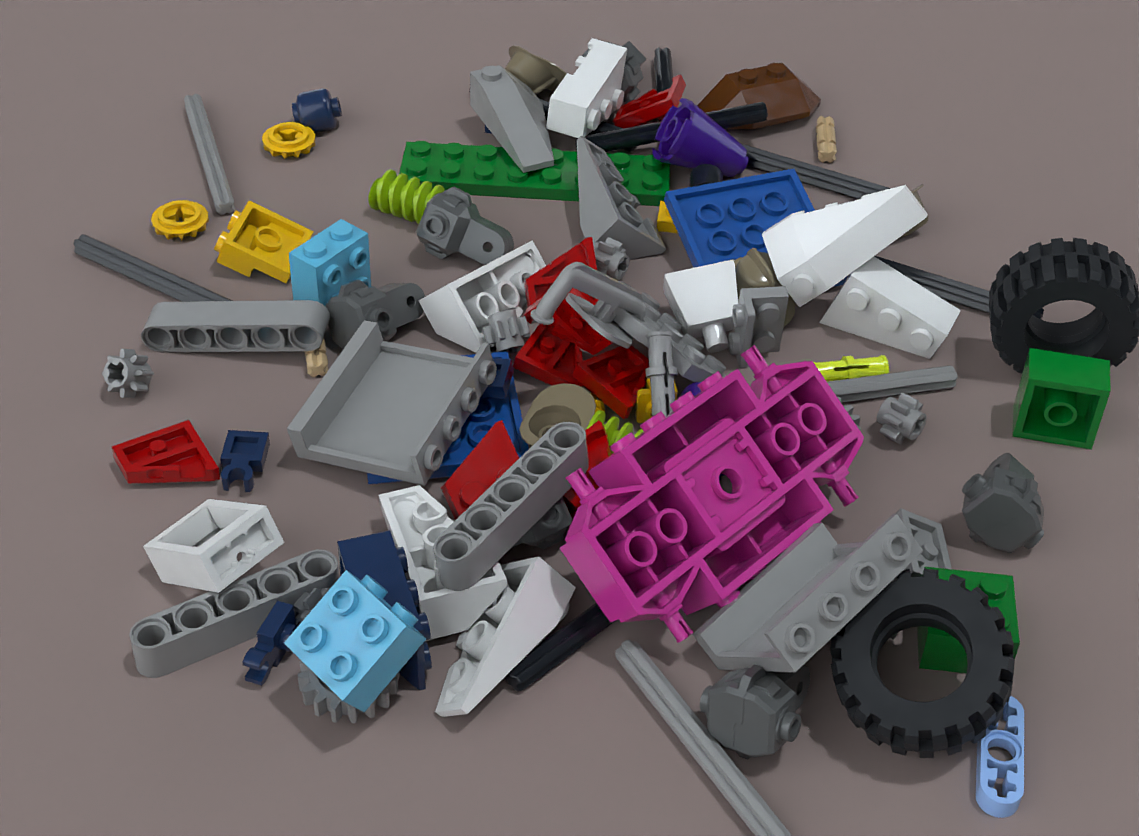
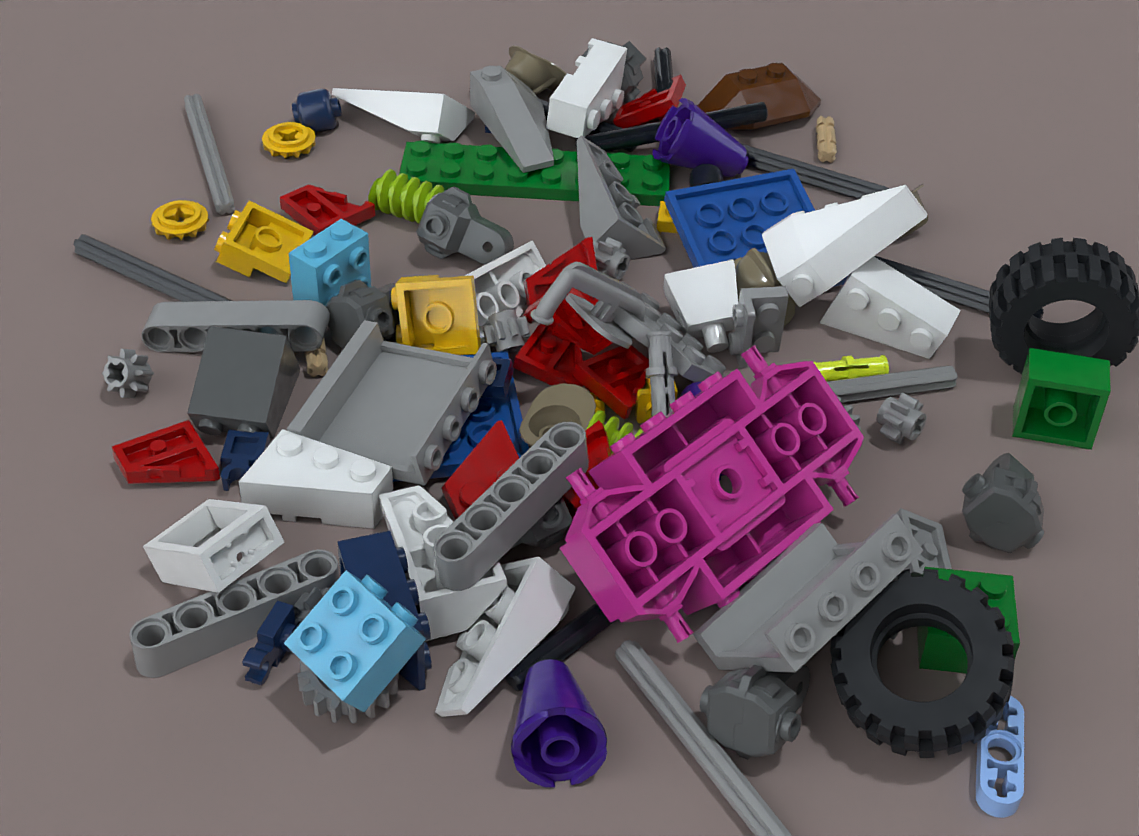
none -> dark grey slope [187,326,300,438]
none -> white wedge [239,429,393,529]
none -> red wing [280,184,375,236]
none -> white wedge [332,88,475,143]
none -> yellow plate [391,275,481,355]
none -> dark purple cone [511,659,607,788]

